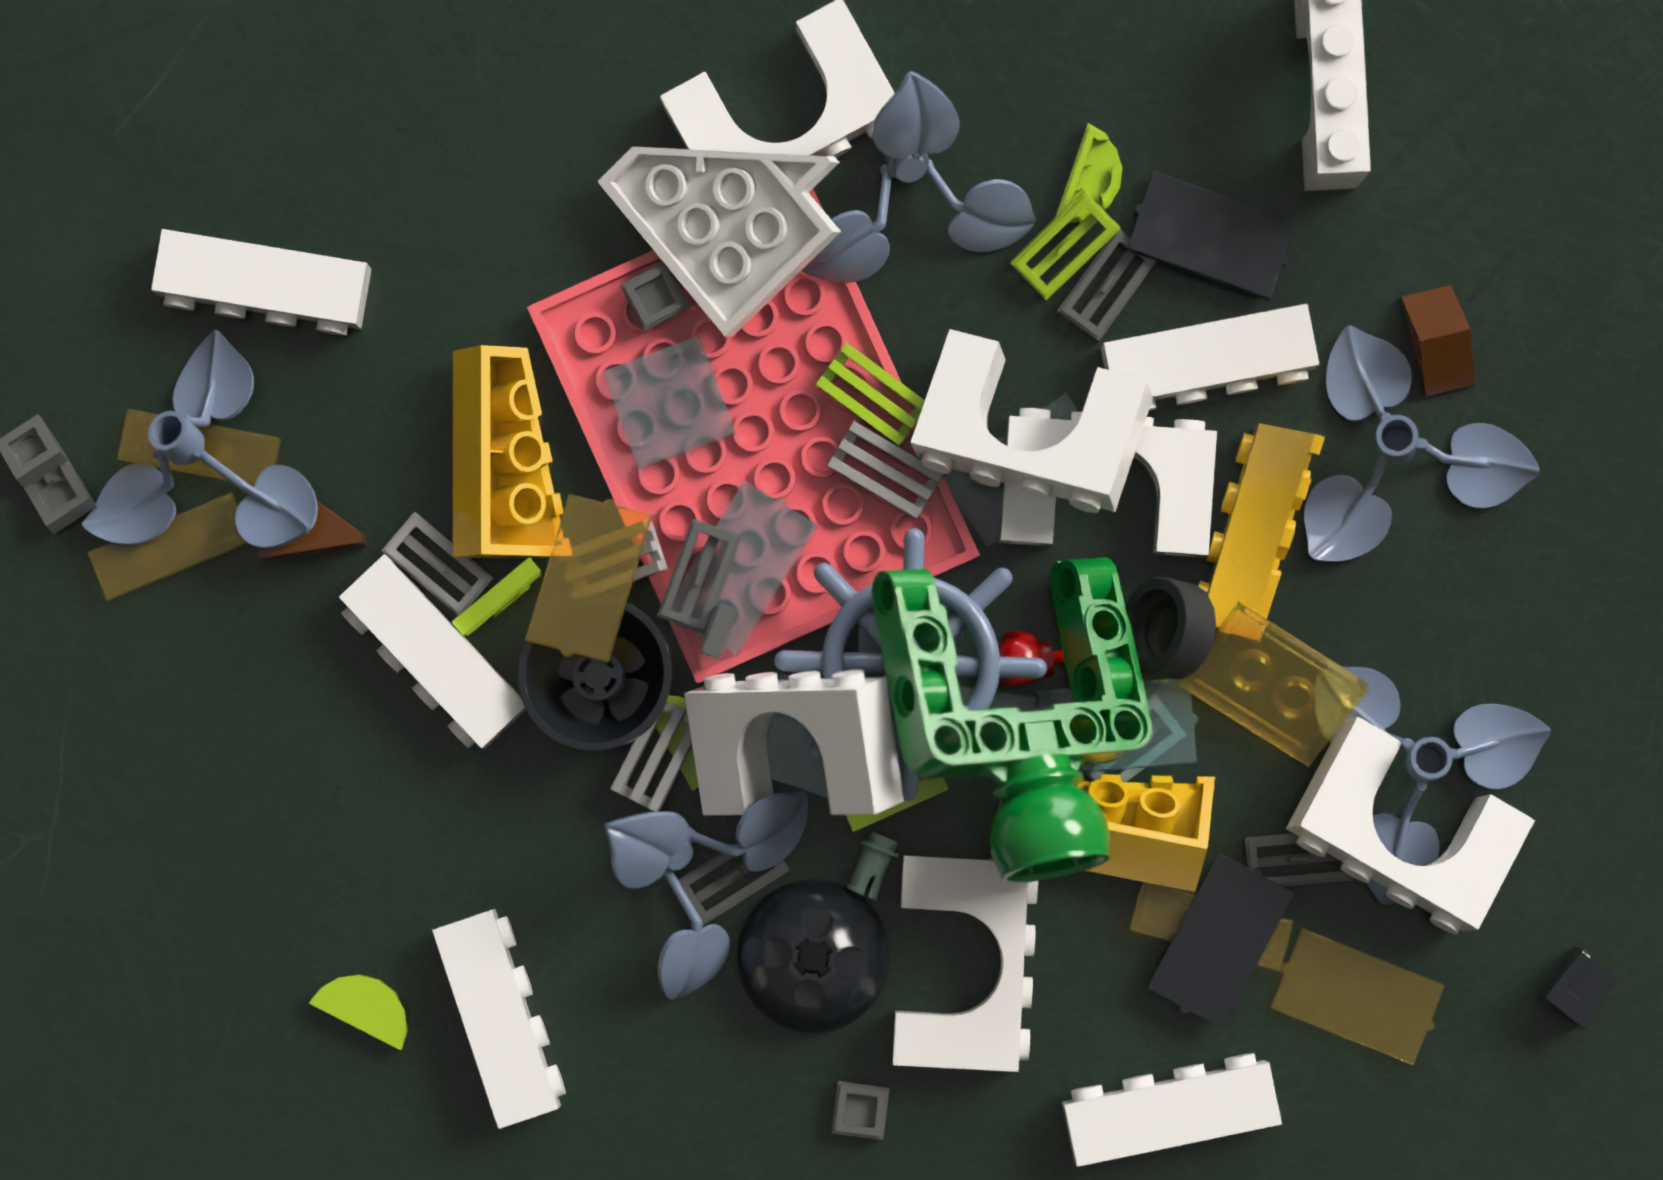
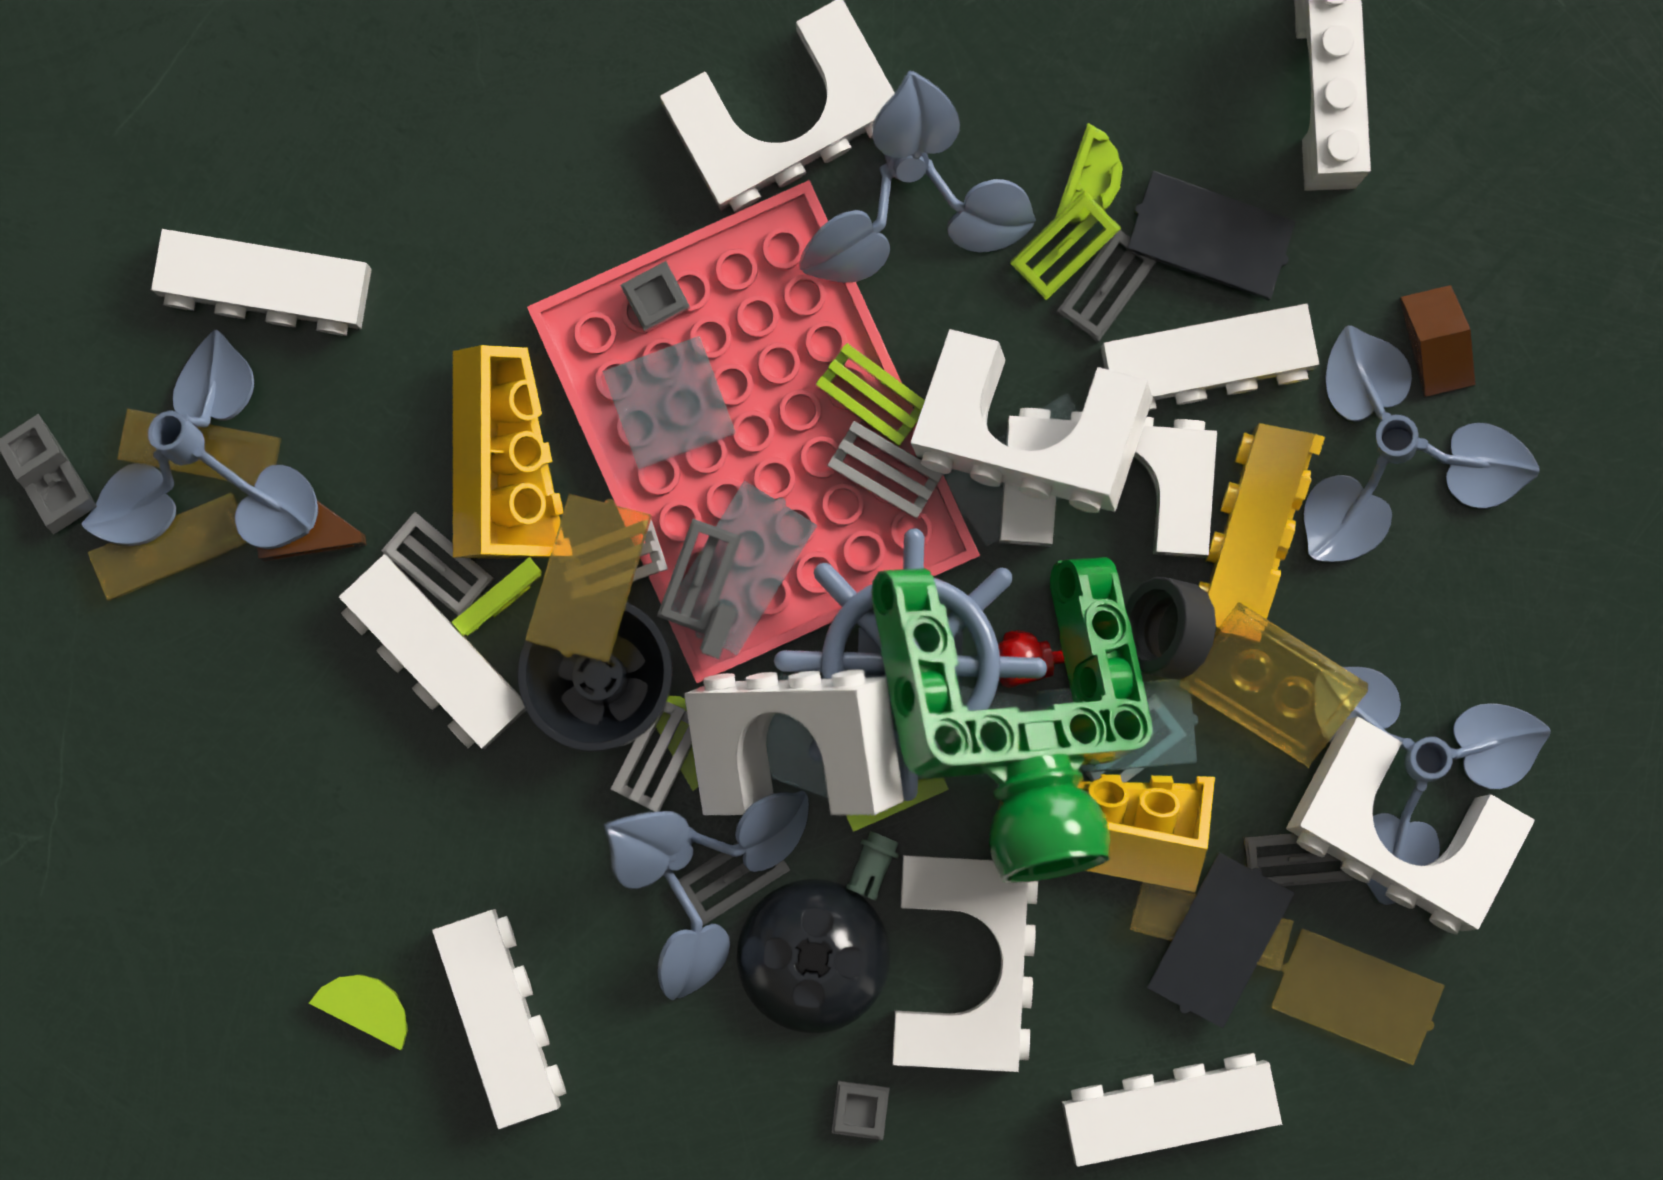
white wing [597,147,841,337] -> none
black panel [1537,947,1616,1030] -> none

